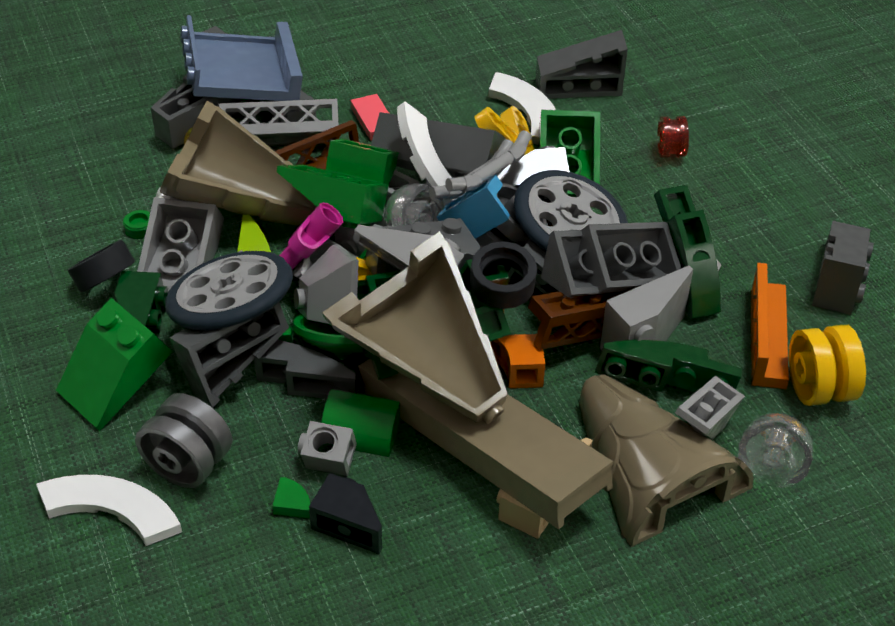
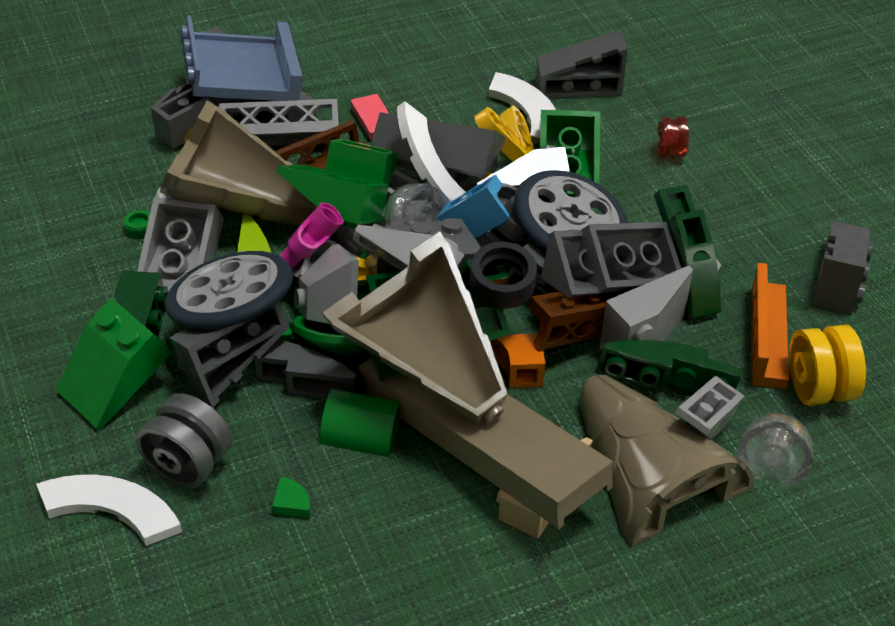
black tyre [68,240,135,292] -> none
light grey brick [298,421,357,476] -> none
black slope [309,473,383,554] -> none
light grey piece [429,130,532,200] -> none

